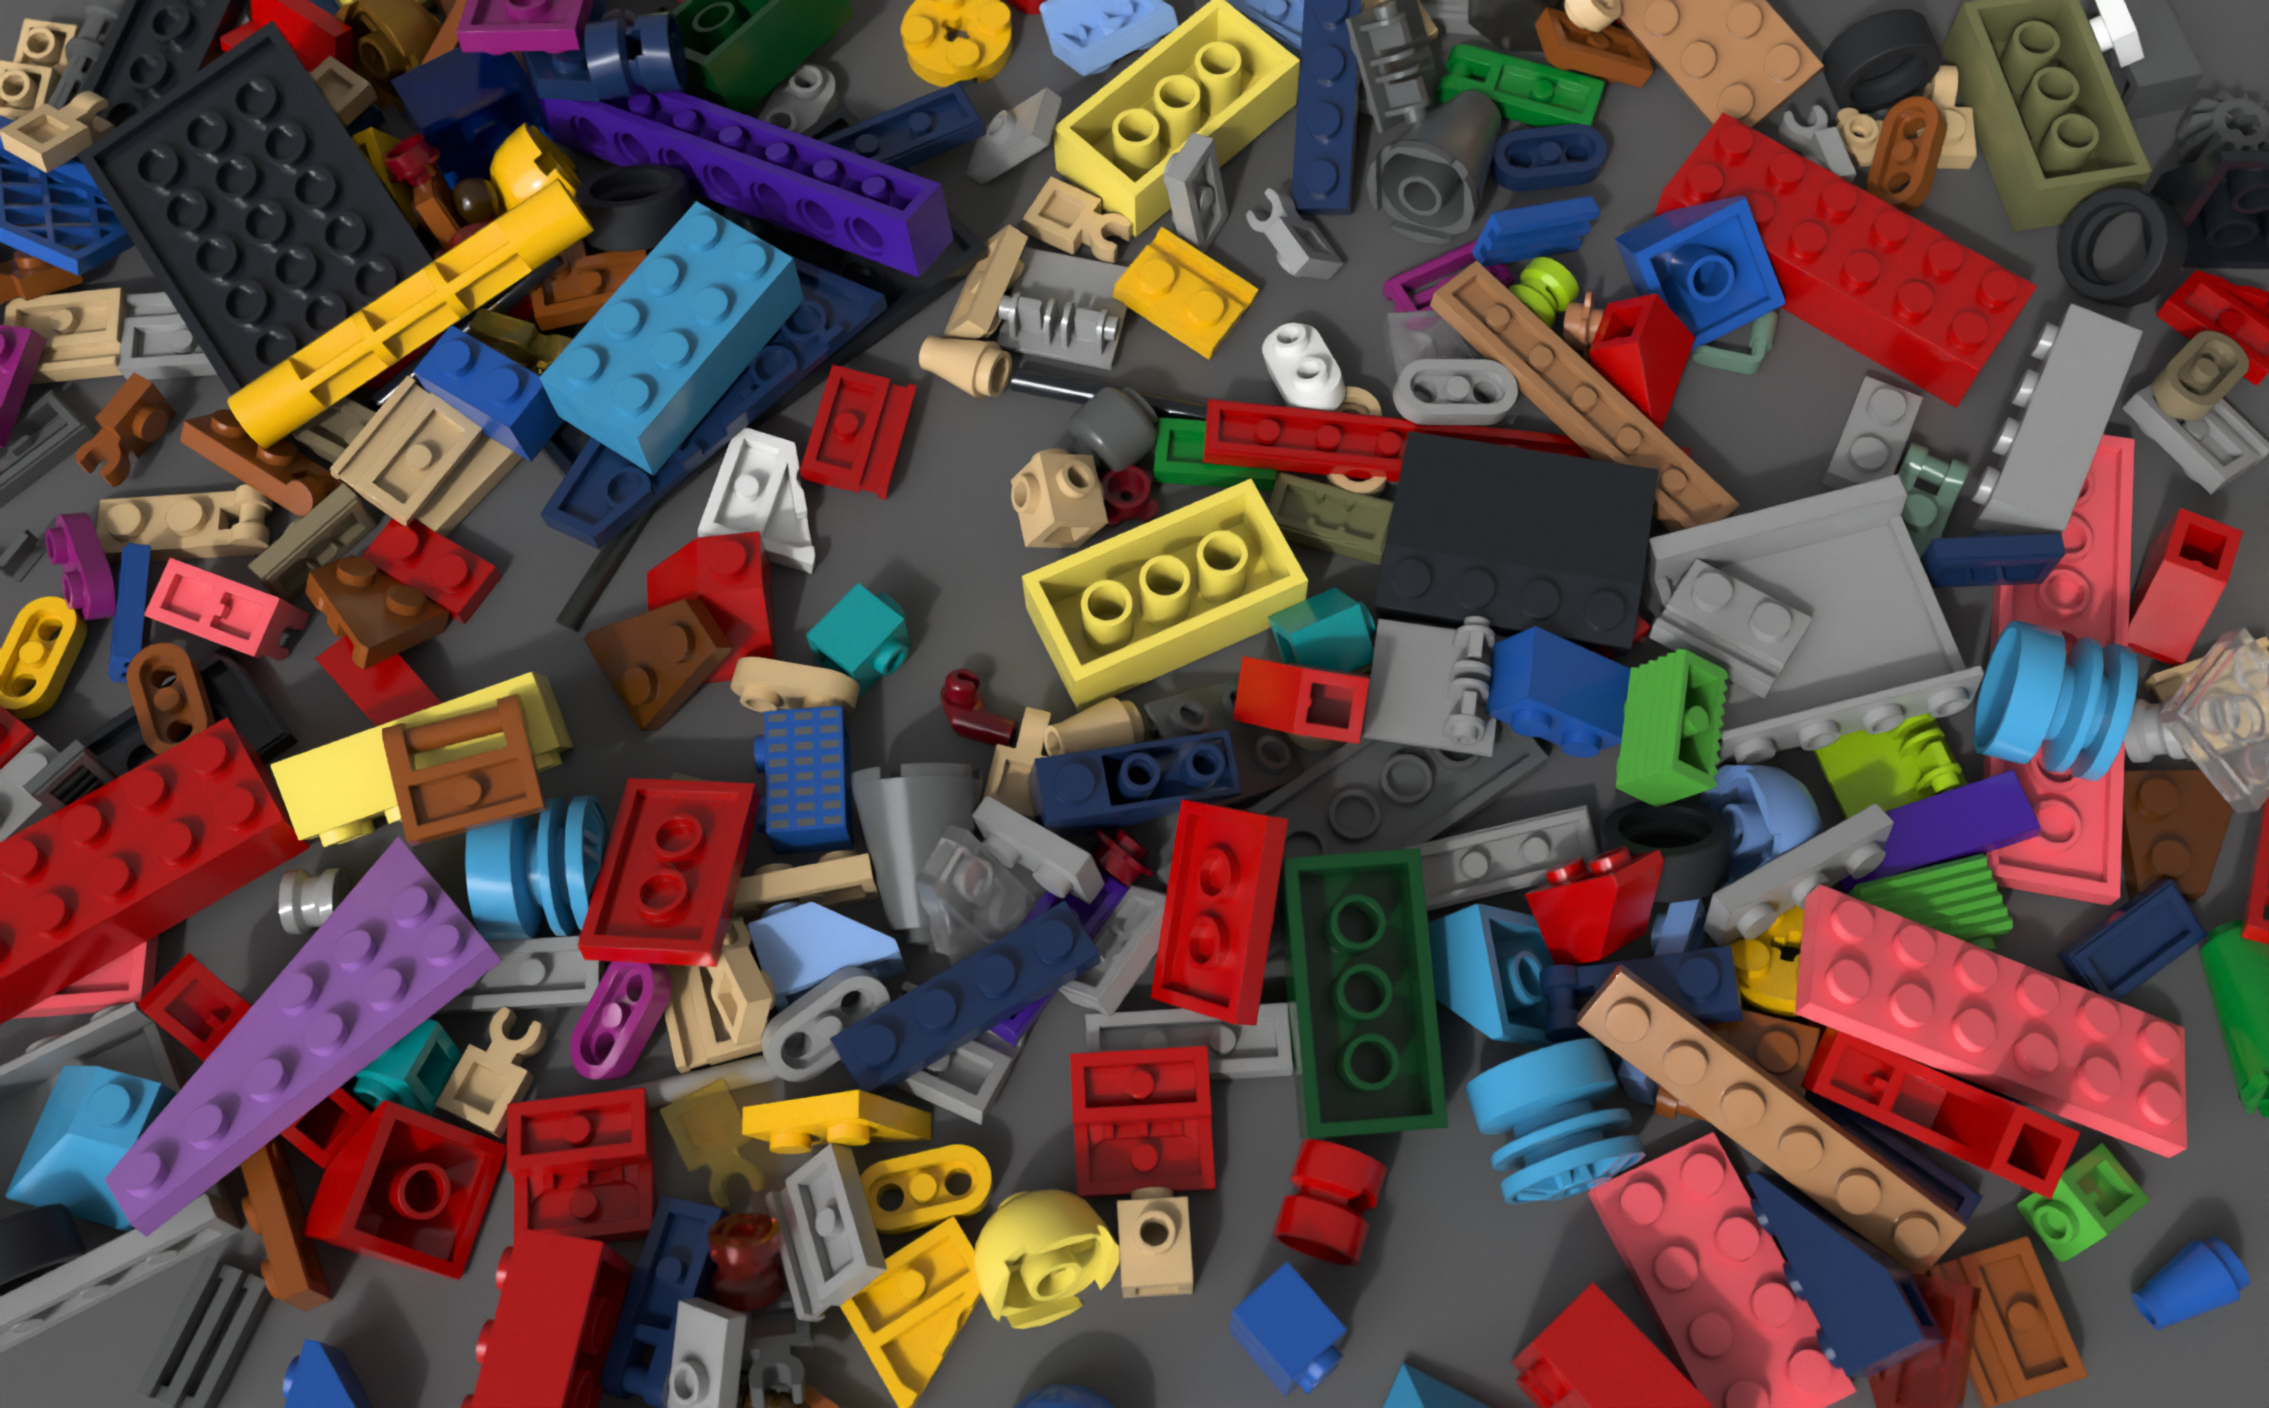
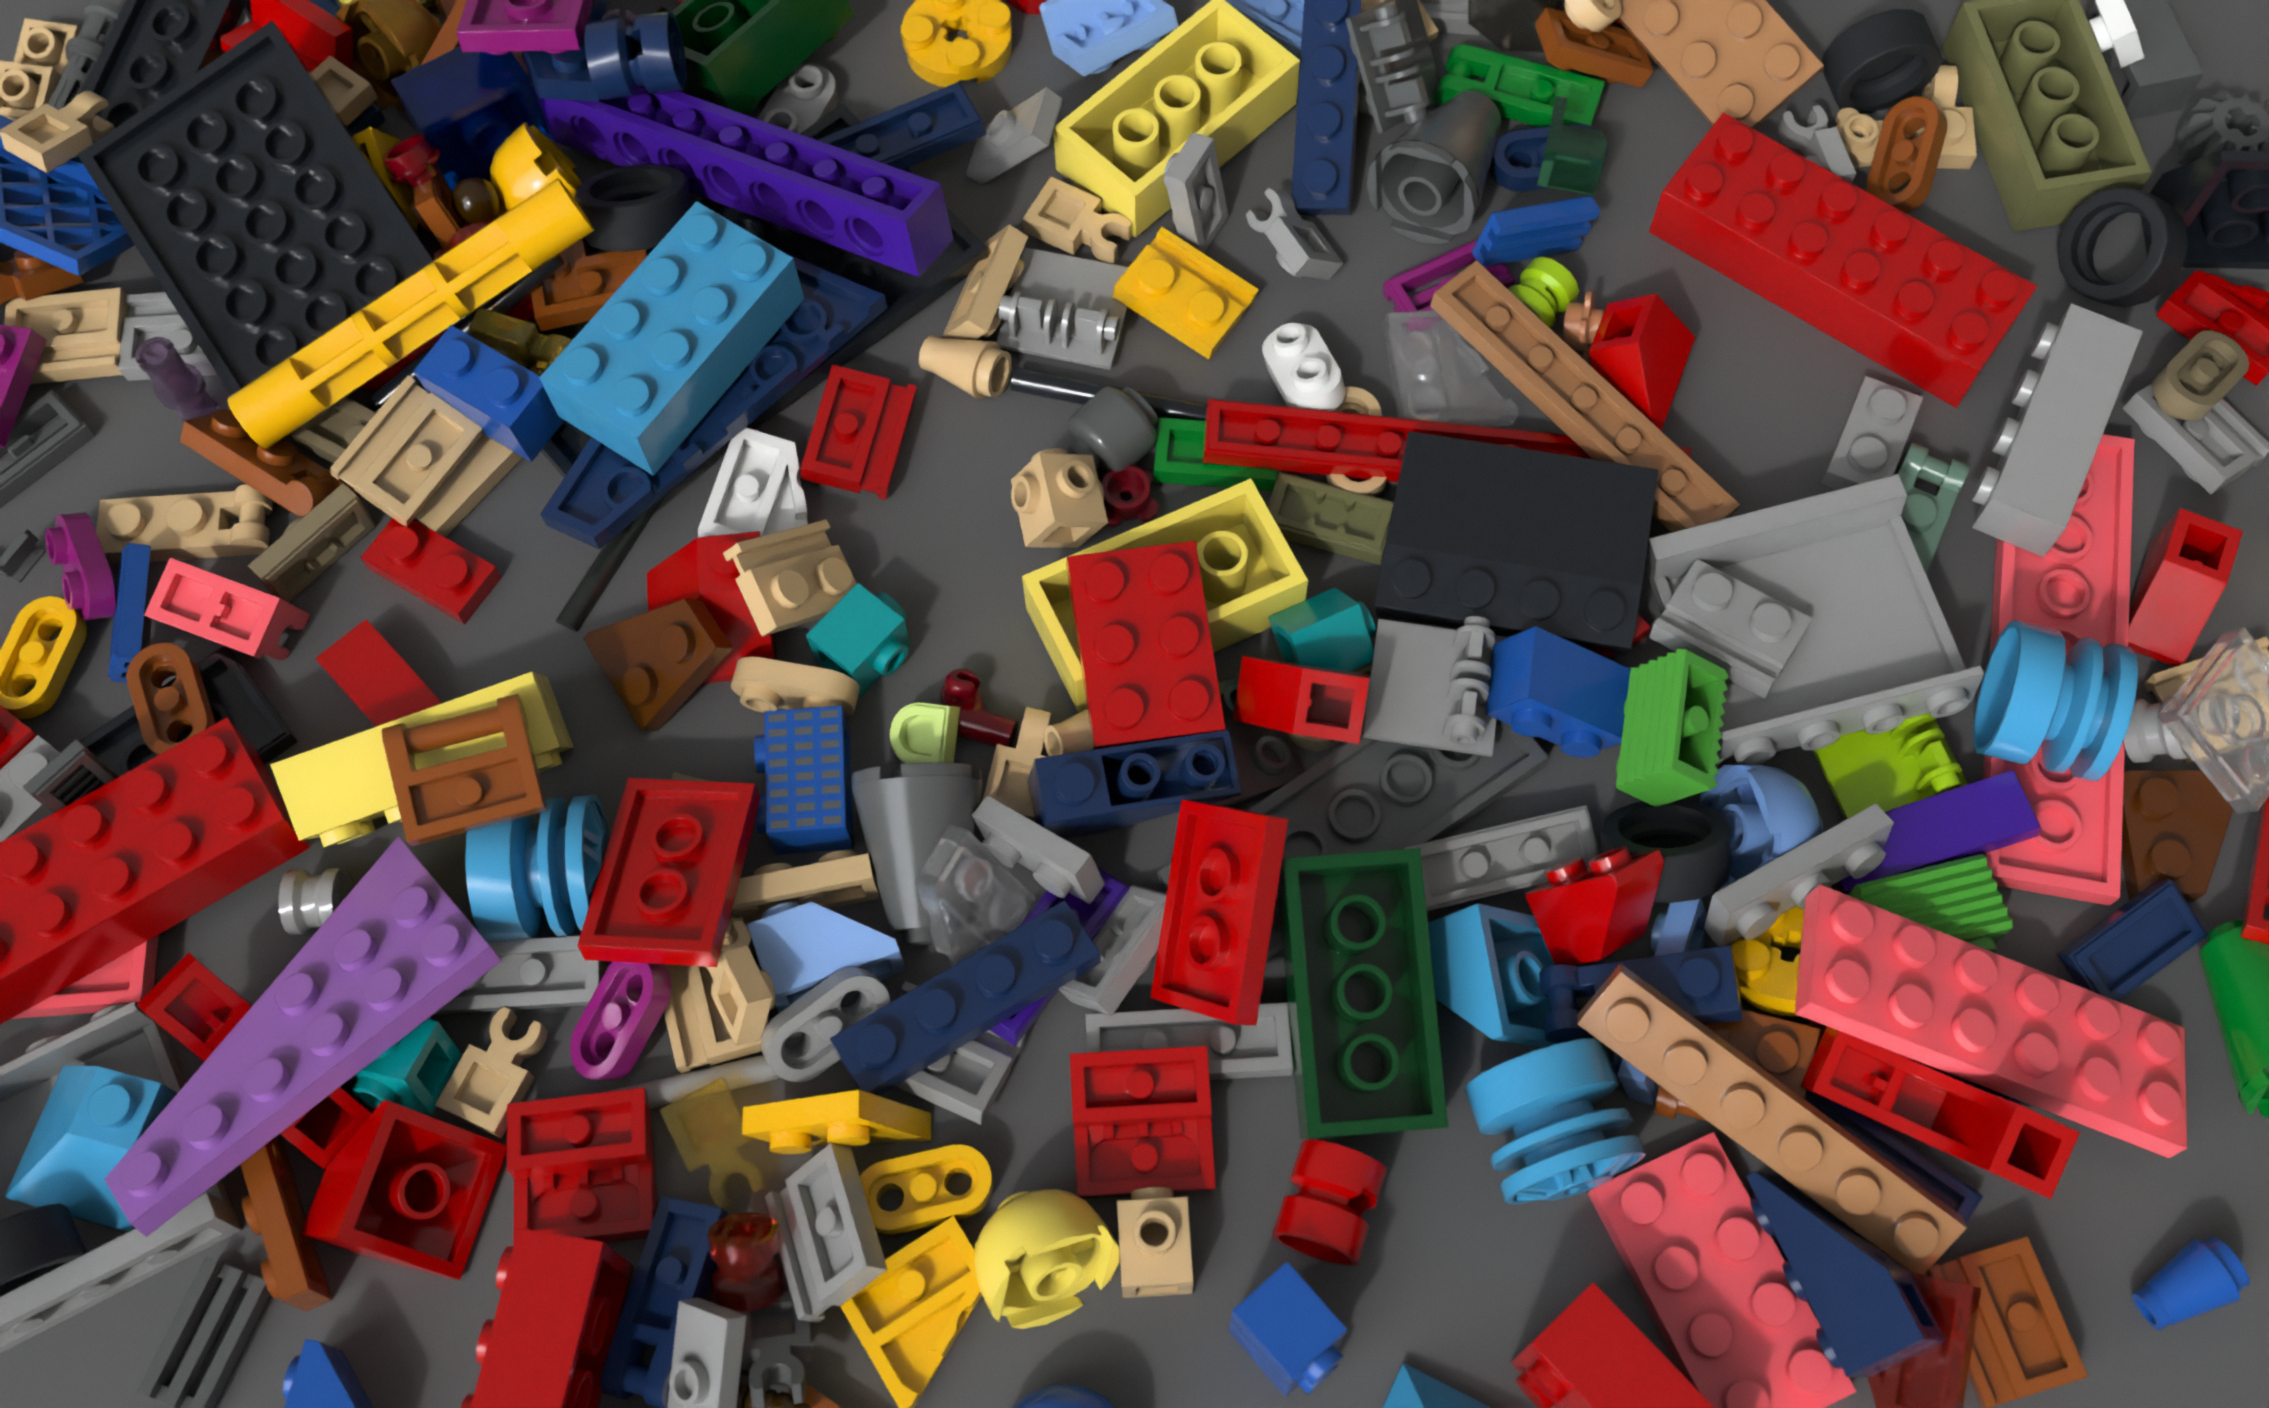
dark orange plate [74,373,176,488] -> none
dark orange wing [305,554,450,670] -> none
dark red plate [1090,828,1154,887] -> none
light grey plate [1393,359,1518,426] -> none
blue slope [1614,195,1786,352] -> none
sand green piece [1693,311,1778,375] -> none
dark blue plate [1920,531,2066,588] -> none
bright green bracket [2017,1143,2151,1262] -> none
none -> clear purple pin [135,337,221,422]
none -> tan plate [723,519,857,637]
none -> yellowish green tile [890,703,960,763]
none -> red plate [1066,541,1226,750]
none -> clear green panel [1537,96,1608,196]

